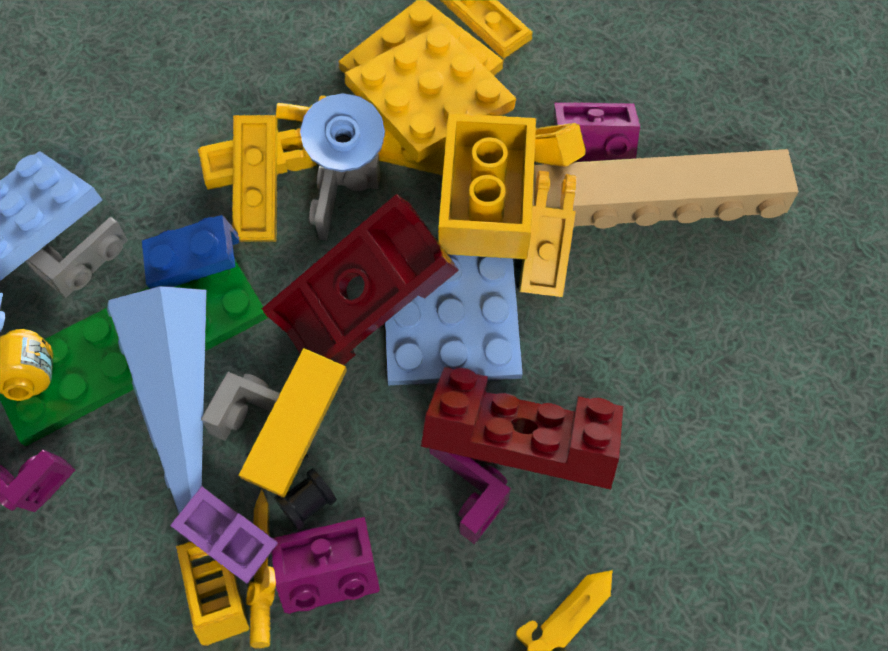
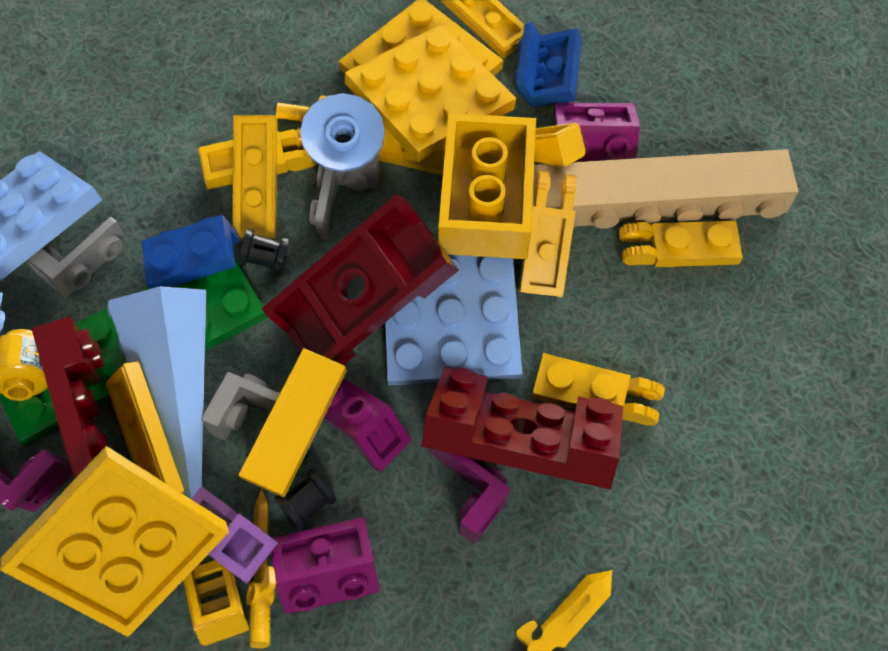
none -> yellow plate [0,446,229,637]
none -> dark red piece [31,316,110,480]
none -> yellow tile [106,361,185,494]
none -> black bush [238,228,290,275]
none -> magenta bracket [323,378,412,472]
none -> blue bracket [514,22,582,107]
none -> yellow hinge [532,353,665,426]
none -> yellow hinge [619,221,743,267]

